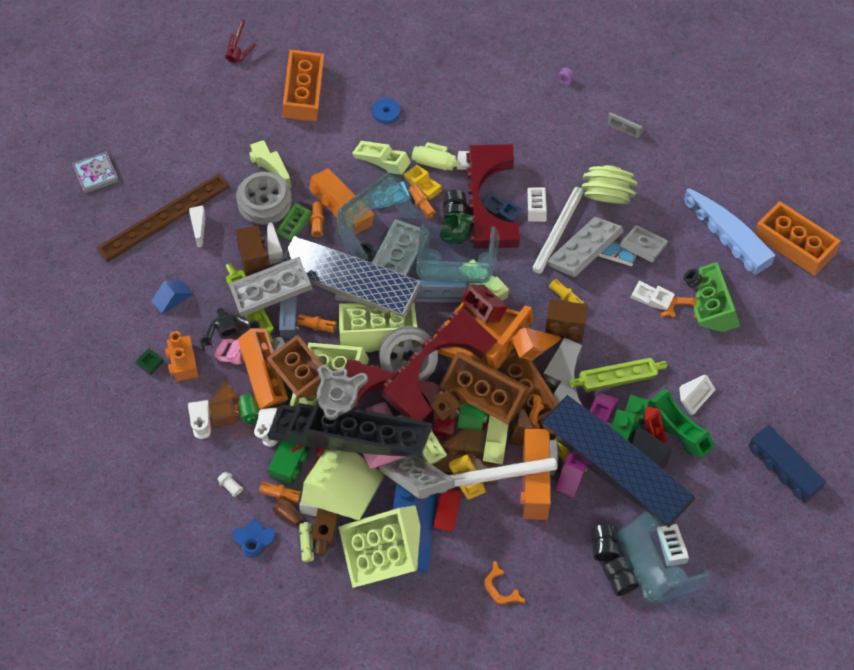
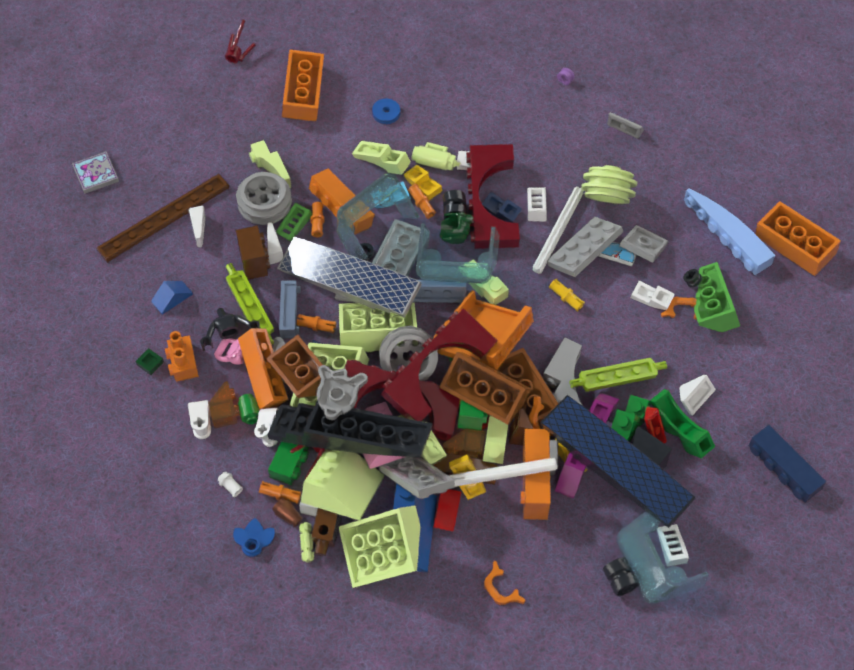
light grey piece [229,256,313,317] -> none
reddish brown brick [430,387,466,420] -> none
dark red brick [461,284,508,323] -> none
orange slope [511,328,561,361] -> none
reddish brown brick [545,299,588,343] -> none
black wheel [592,525,620,561] -> none

